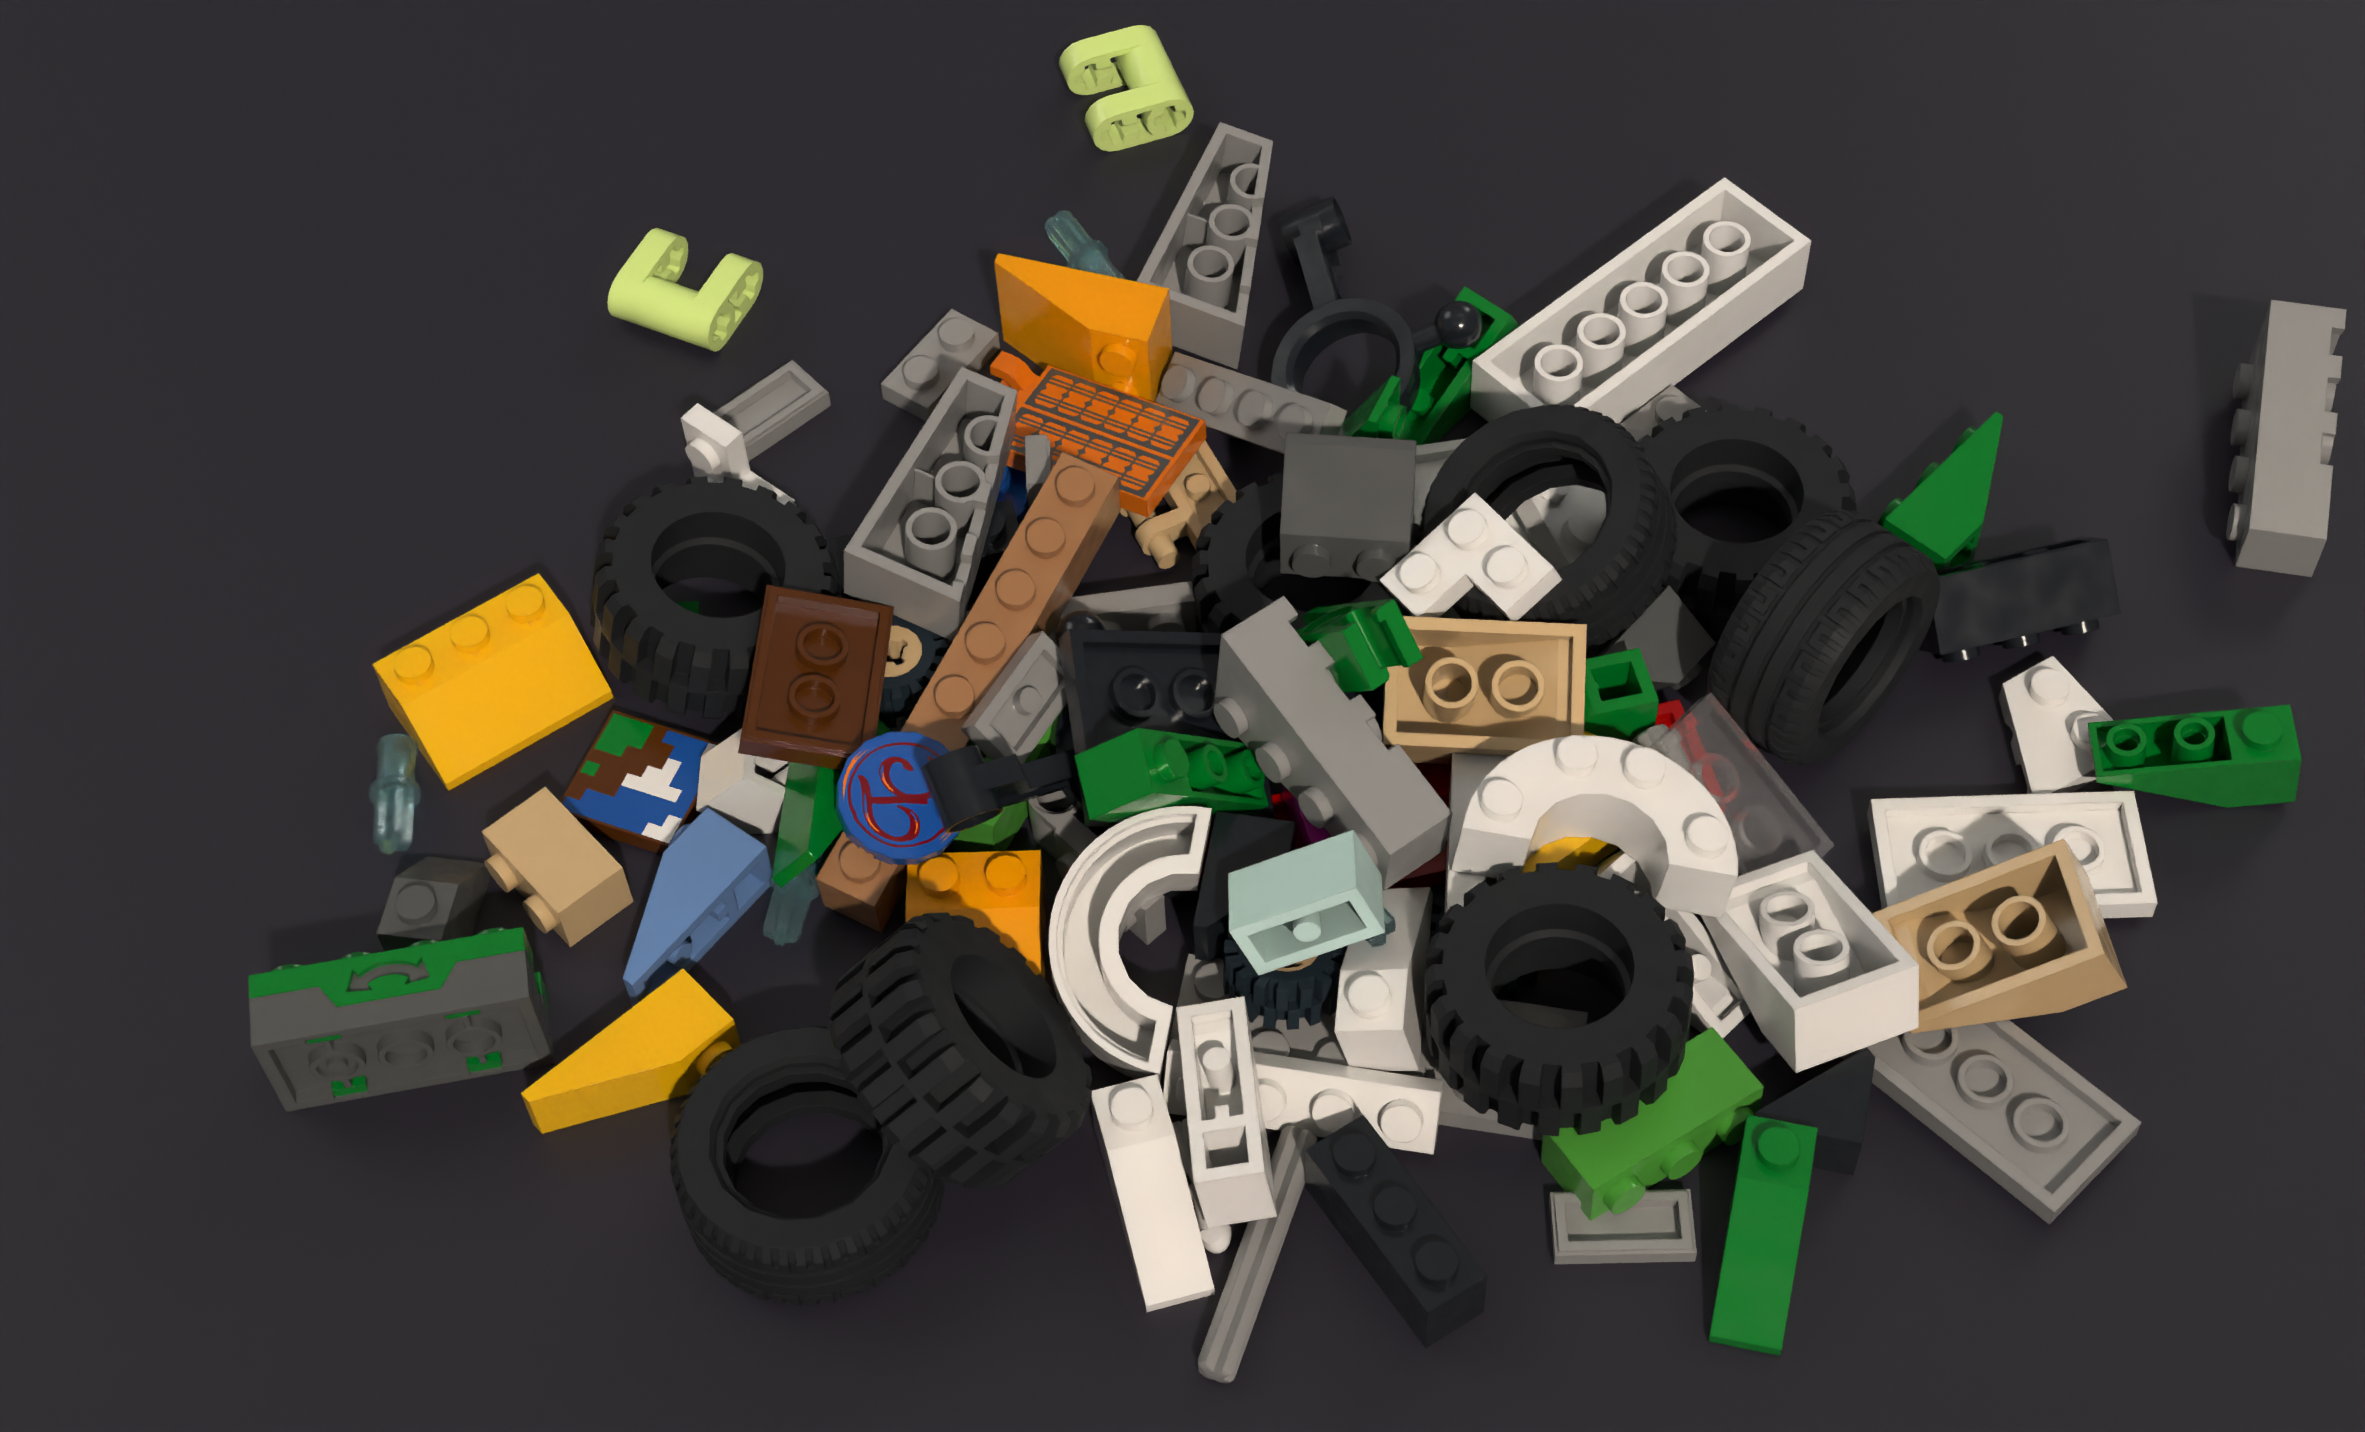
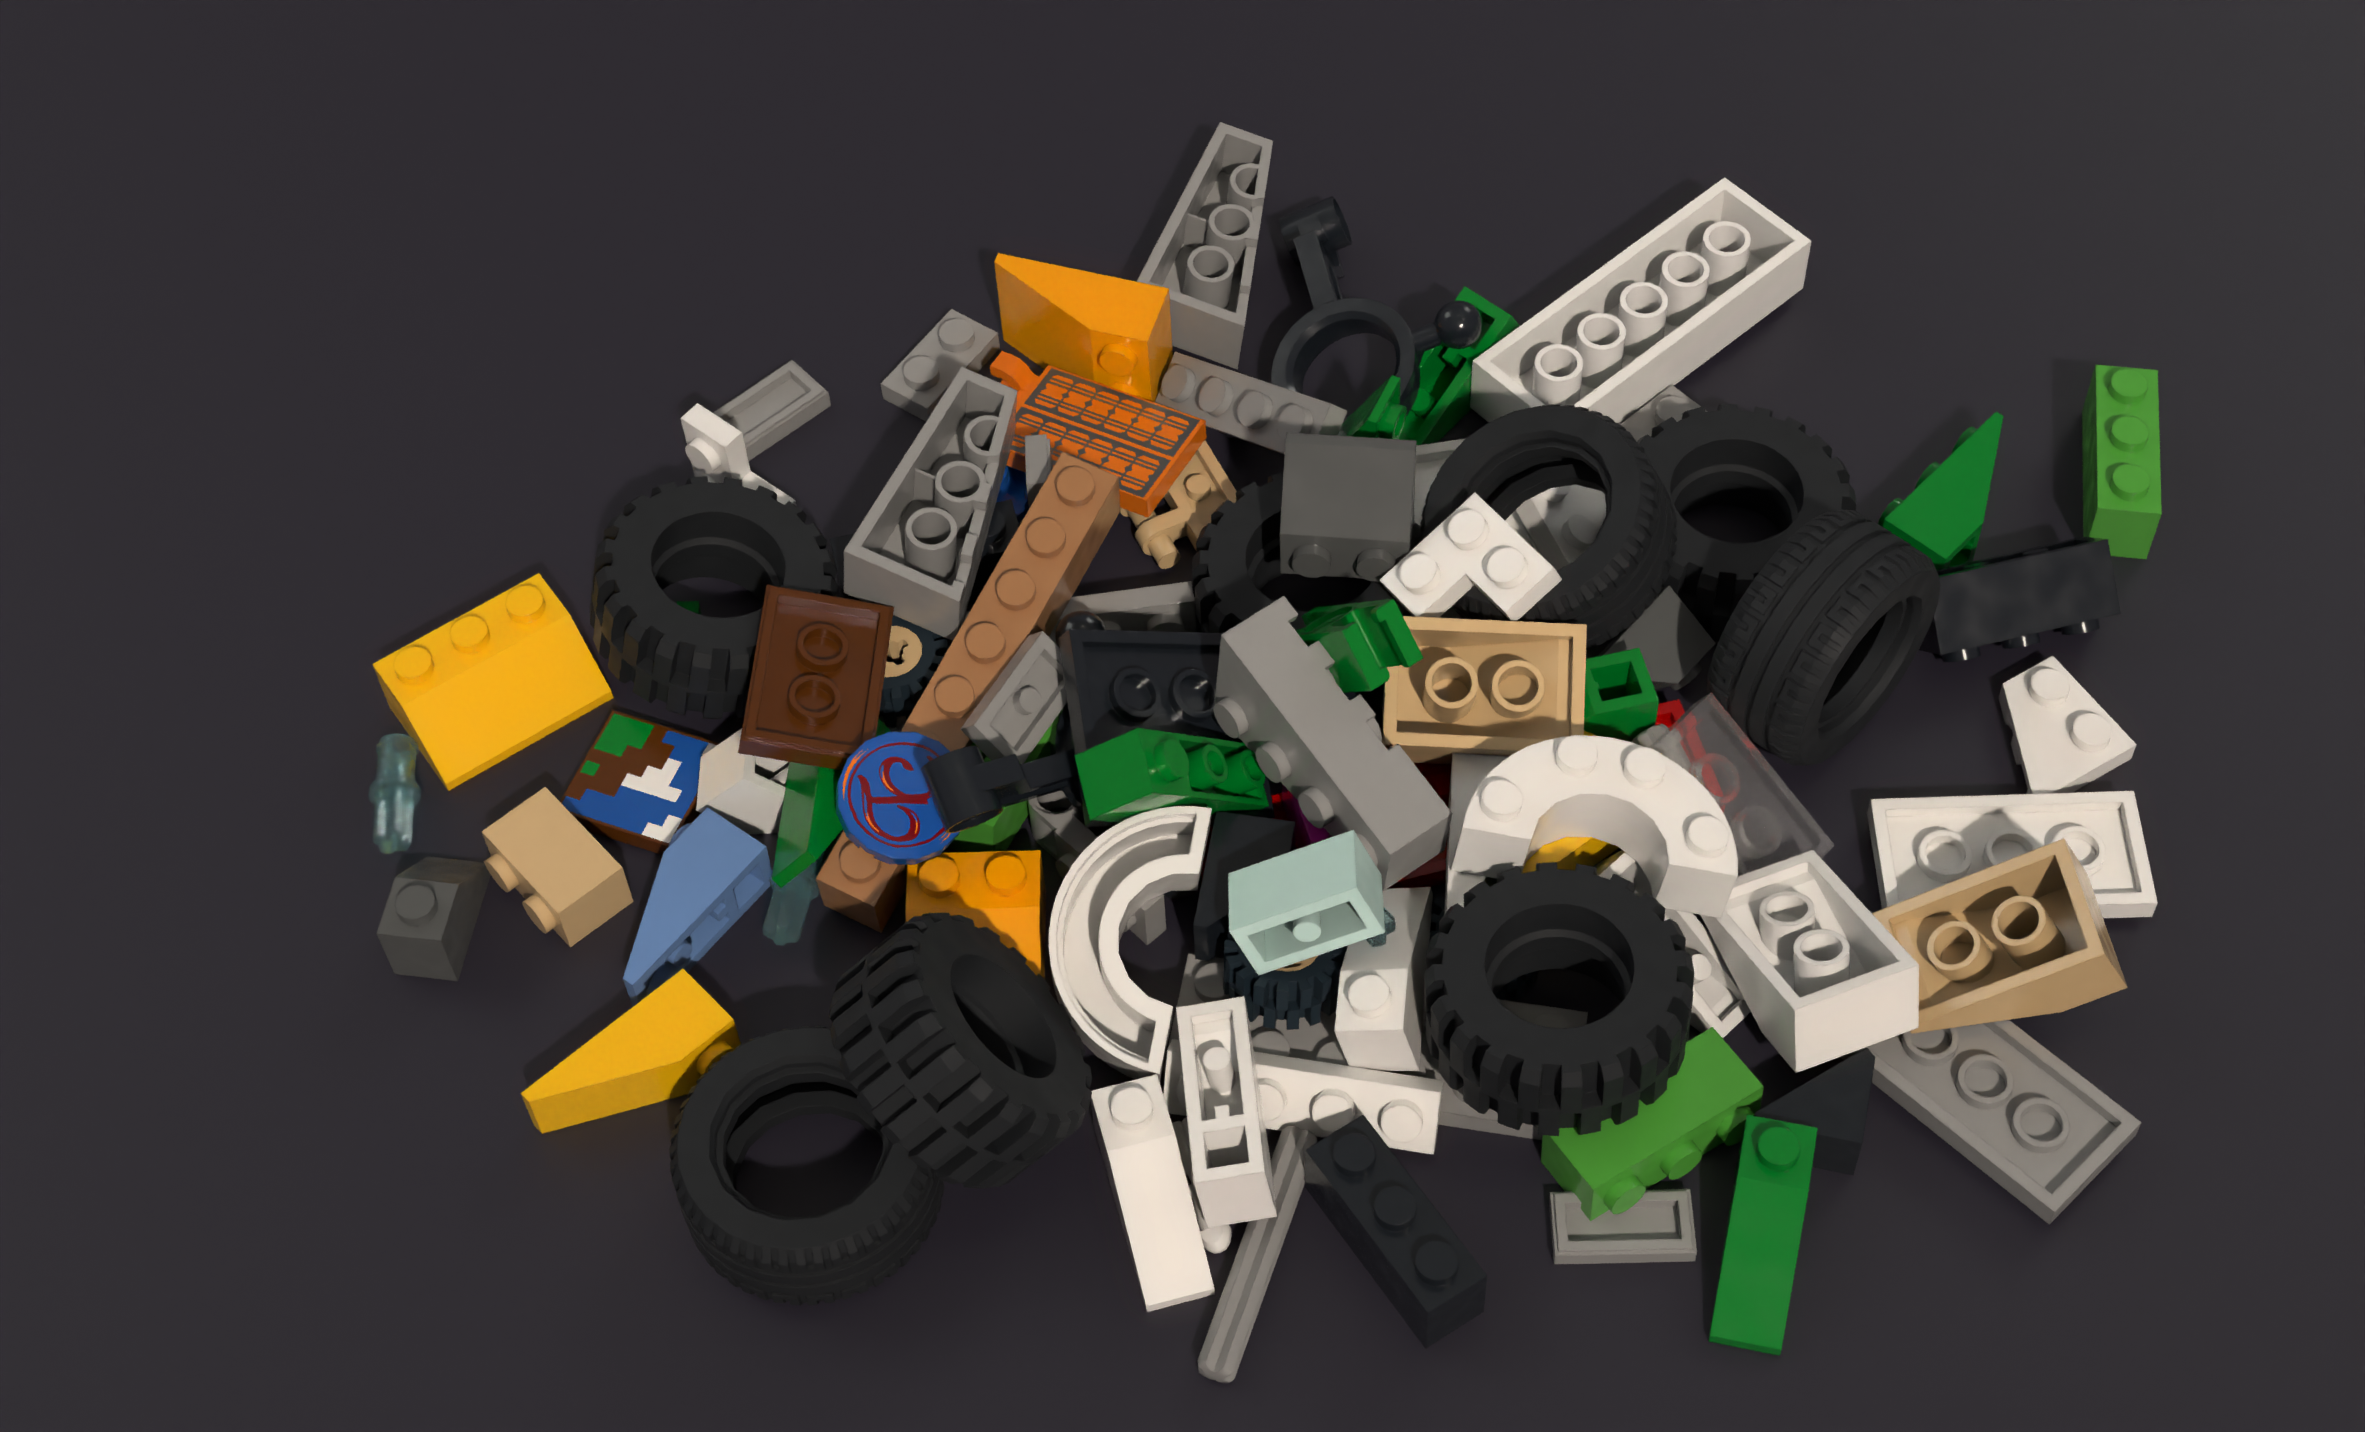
dark grey piece [248,927,555,1112] -> none
yellowish green connector [607,227,763,352] -> none
clear light blue axle [1044,210,1127,280] -> none
yellowish green connector [1059,25,1194,152] -> none
green slope [2087,704,2302,808] -> none
light grey wedge [2226,300,2347,577] -> none
none -> bright green brick [2082,365,2162,559]

